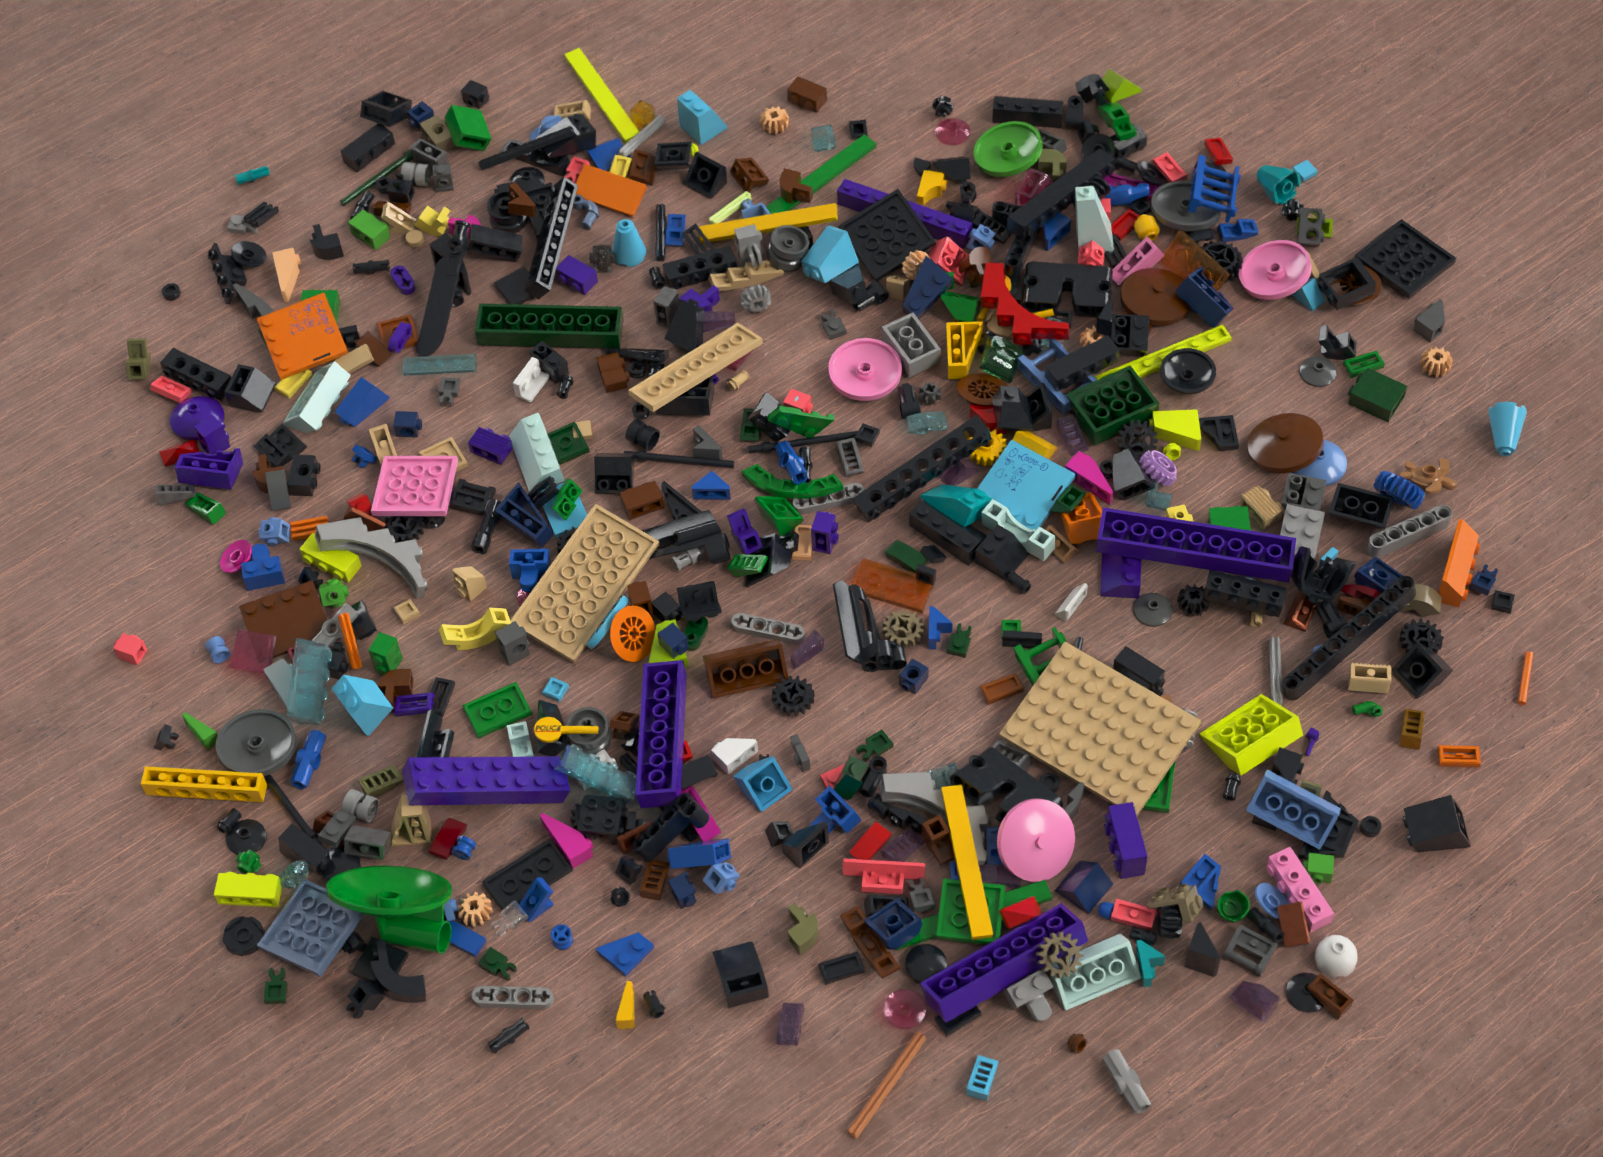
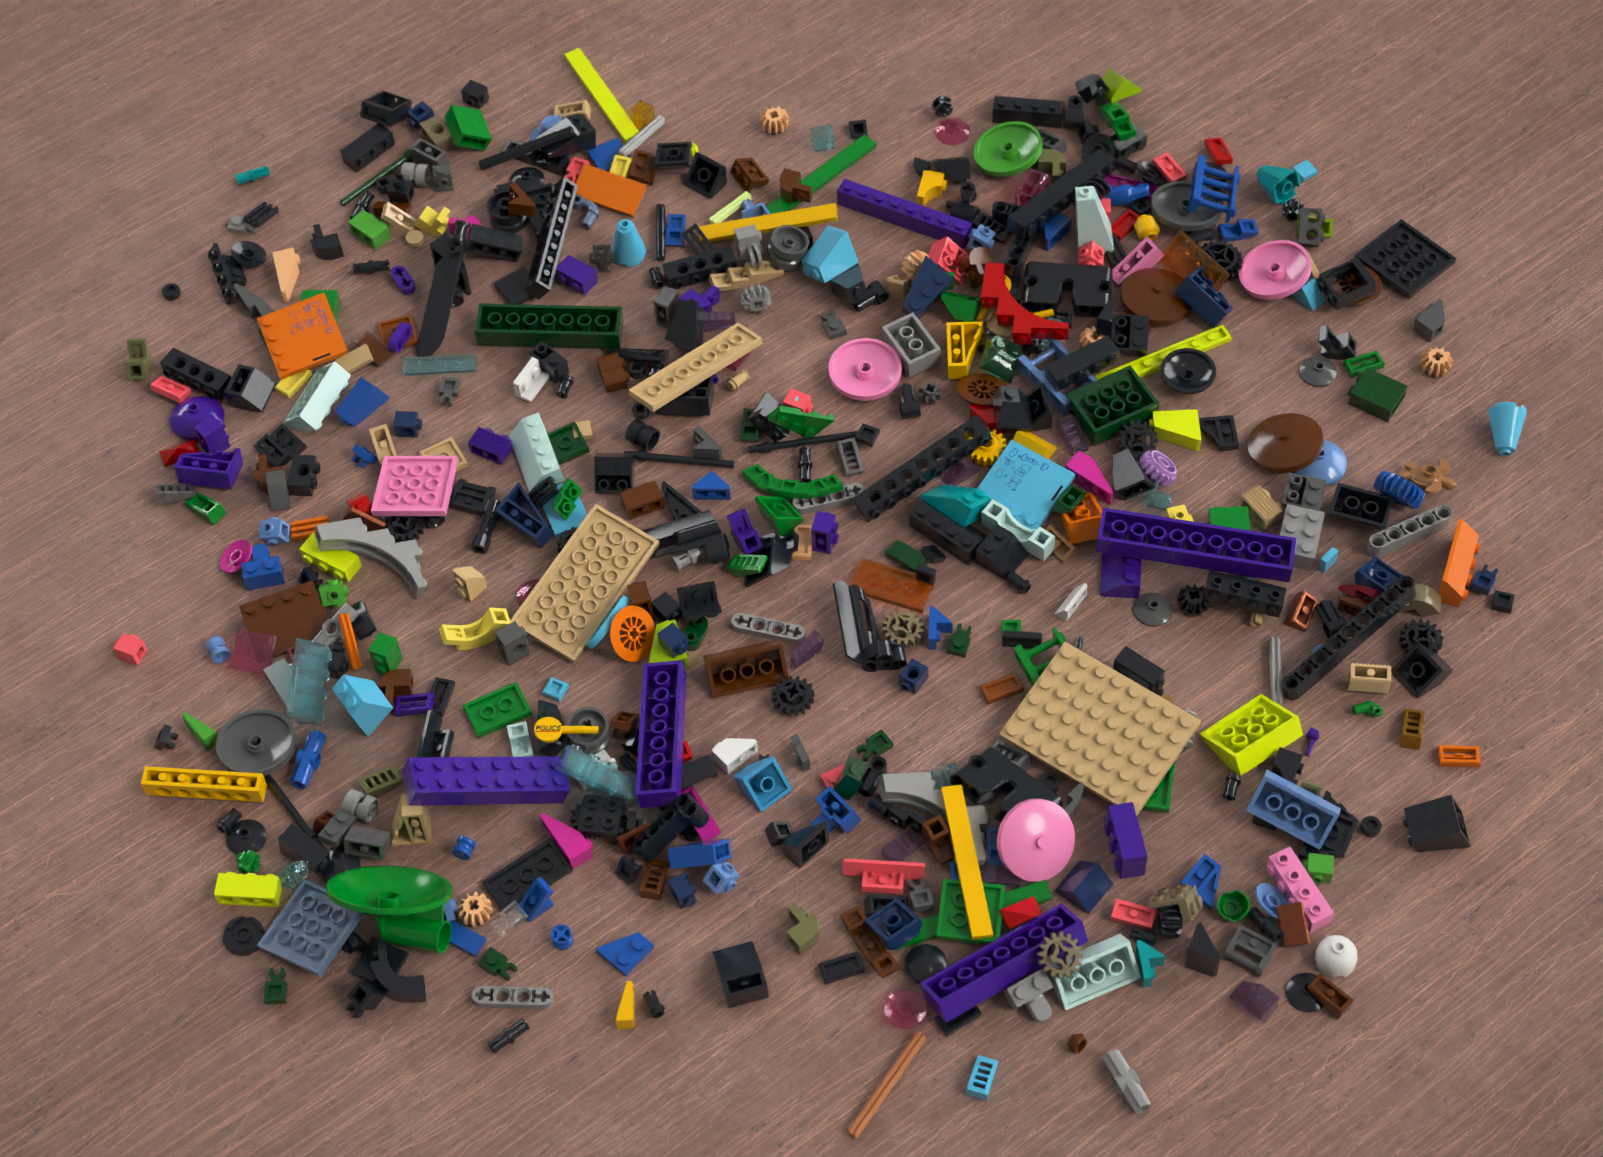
black tile [339,325,360,348] -> none
tan tile [394,599,420,625] -> none
dark red slope [429,817,467,860] -> none
blue brick [509,549,552,593] -> none
black plate [610,887,630,907] -> none
medium azure slope [677,90,727,145] -> none
blue piece [775,440,808,485] -> none
clear purple slope [776,1003,805,1046] -> none
reddish brown brick [787,76,827,113] -> none
black plate [839,189,936,281] -> none
red slope [849,822,892,860] -> none
clear light blue slope [906,412,948,434] -> none
blue hinge [1098,902,1114,920] -> none
black bush [1100,460,1113,479] -> none
neon yellow plate [1163,443,1181,460] -> none
black piece [1291,546,1356,604] -> none
orange bar [1518,651,1533,705] -> none

